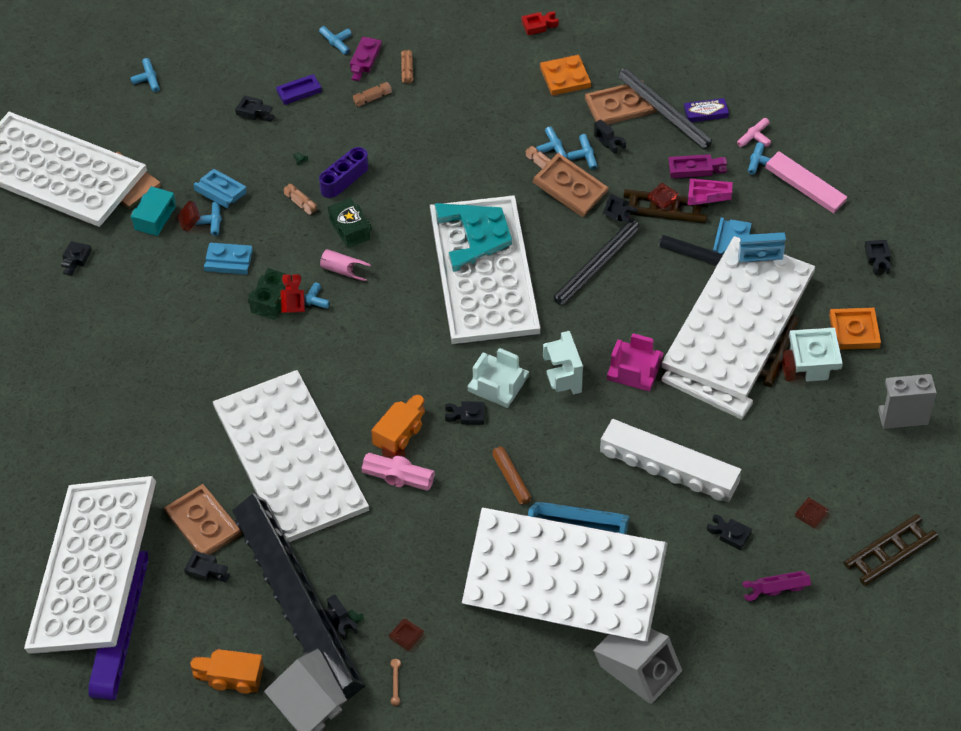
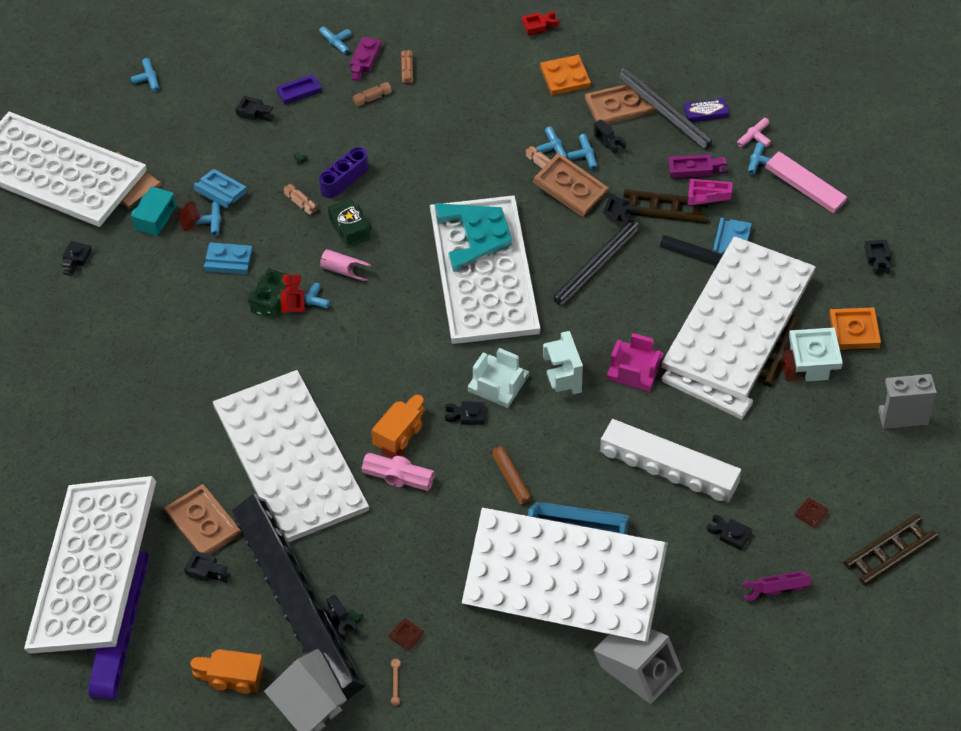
clear red tile [648,182,678,210] -> none
dark azure plate [738,232,786,262] -> none

